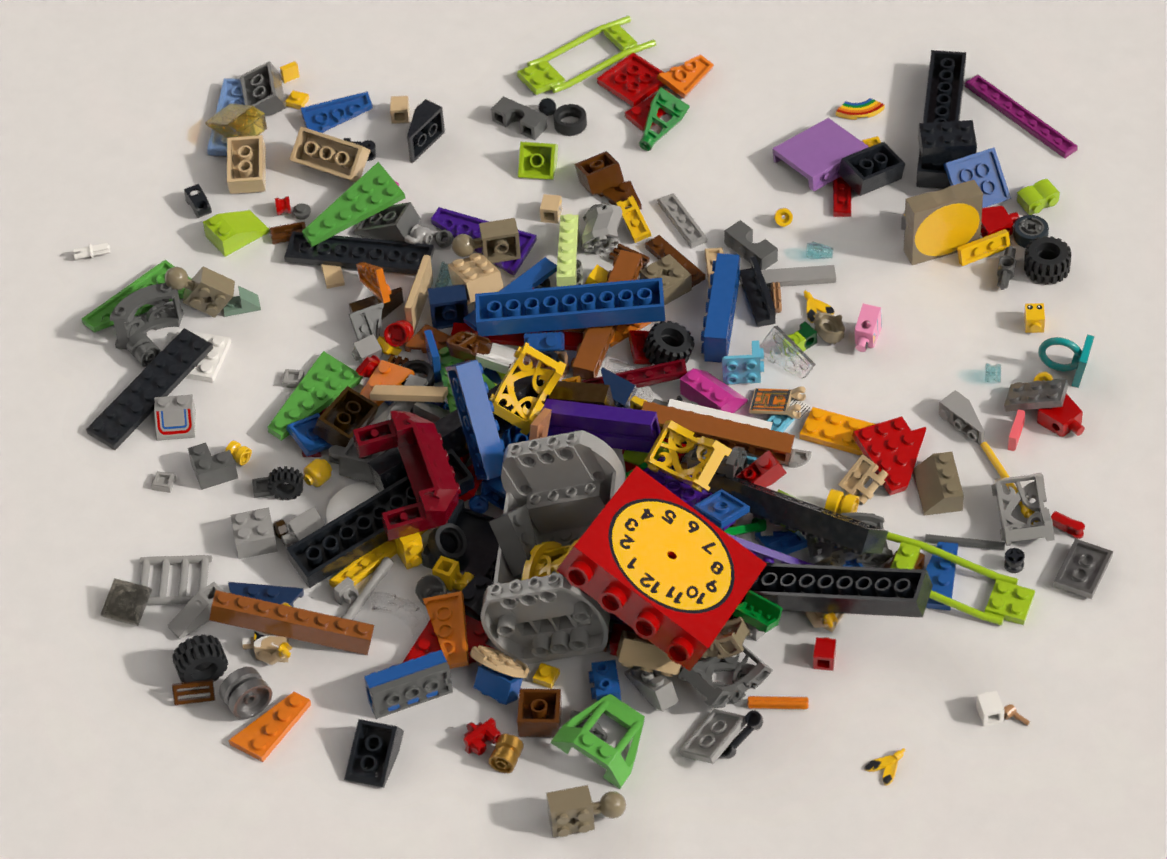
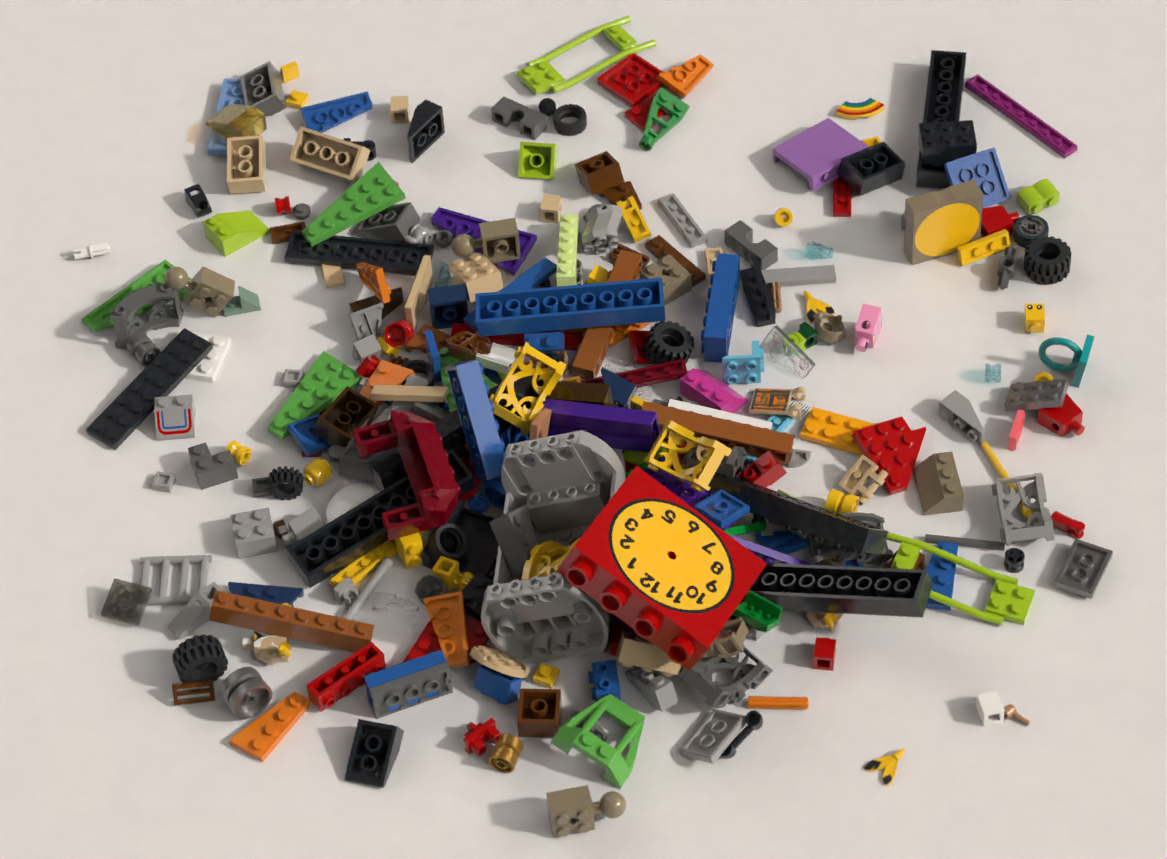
none -> red brick [306,642,386,712]

